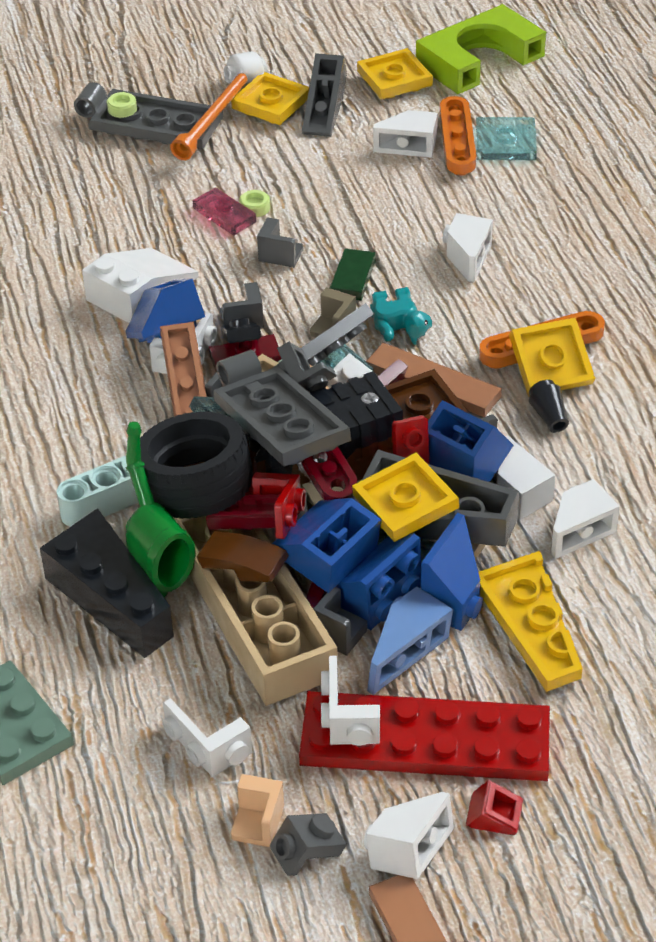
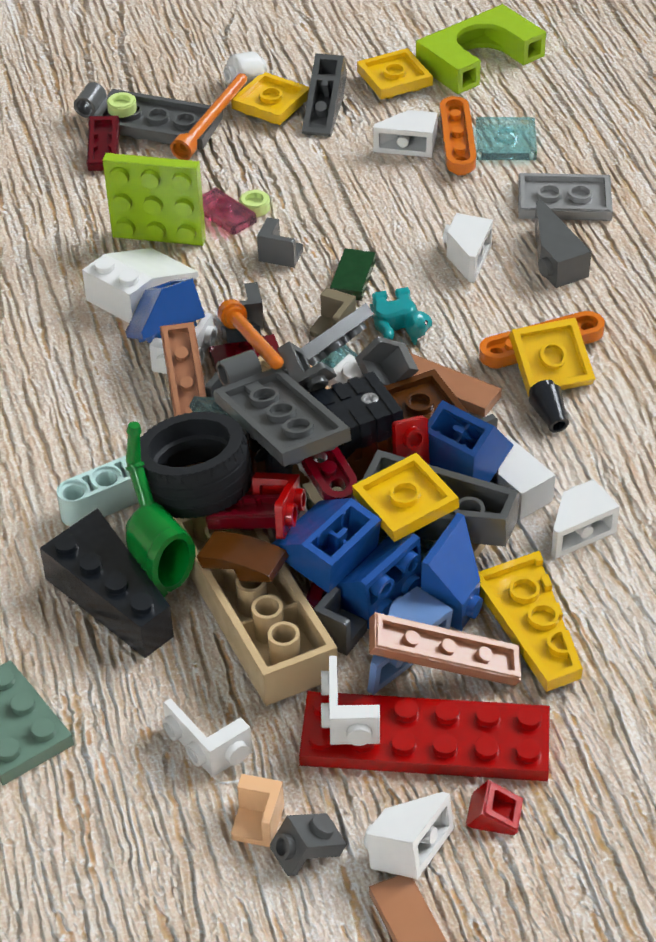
none -> dark red plate [87,116,120,171]
none -> lime plate [103,153,206,246]
none -> orange piece [218,299,284,370]
none -> dark grey panel [355,337,419,386]
none -> nougat tile [369,612,521,686]
none -> light grey tile [518,173,613,221]
none -> dark grey slope [534,200,591,288]

